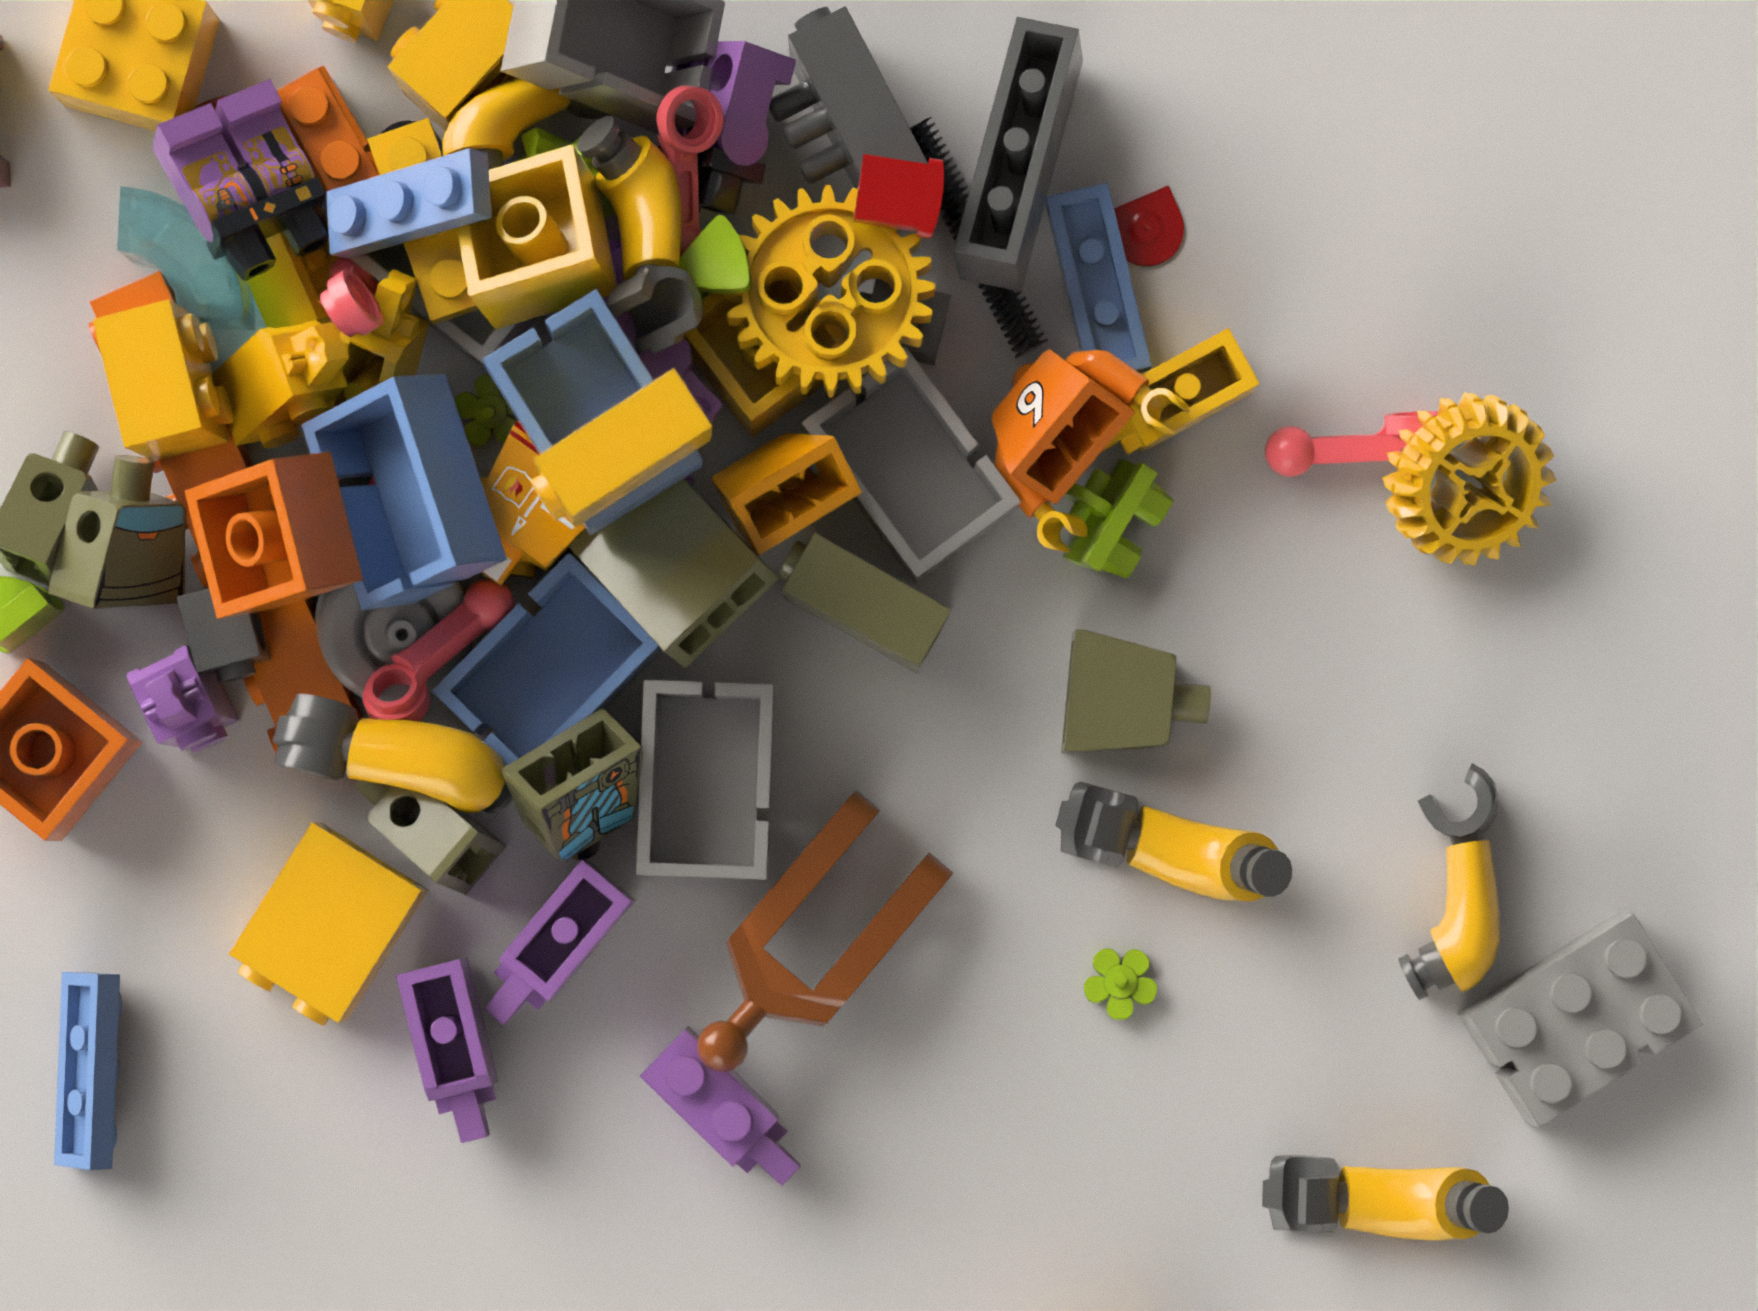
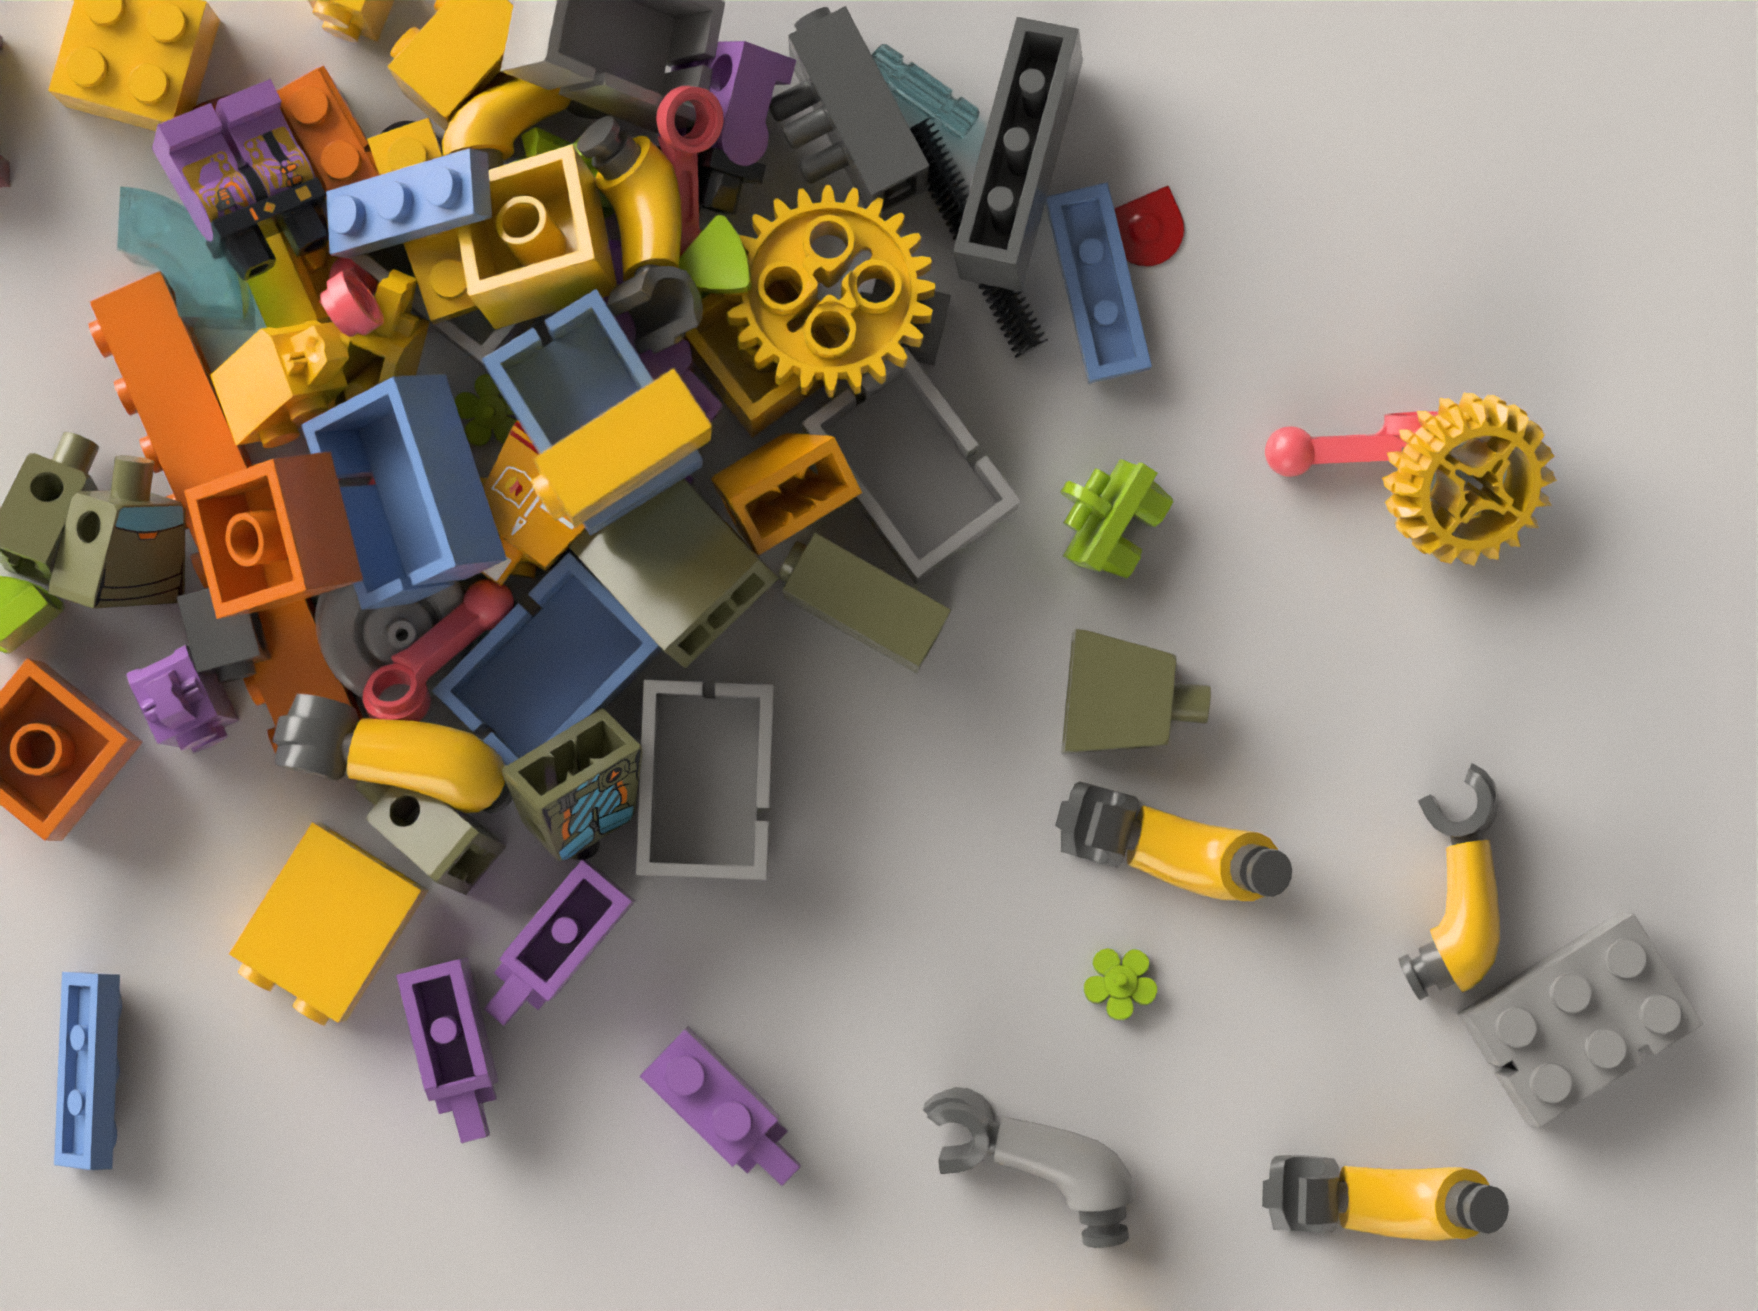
yellow brick [92,299,234,461] -> none
dark orange piece [697,790,953,1072] -> none
red tile [853,154,944,239] -> none
orange torso [991,349,1190,553] -> none
yellow hinge [1101,328,1260,455] -> none
none -> clear light blue axle [872,44,980,139]
none -> piece [923,1087,1136,1248]

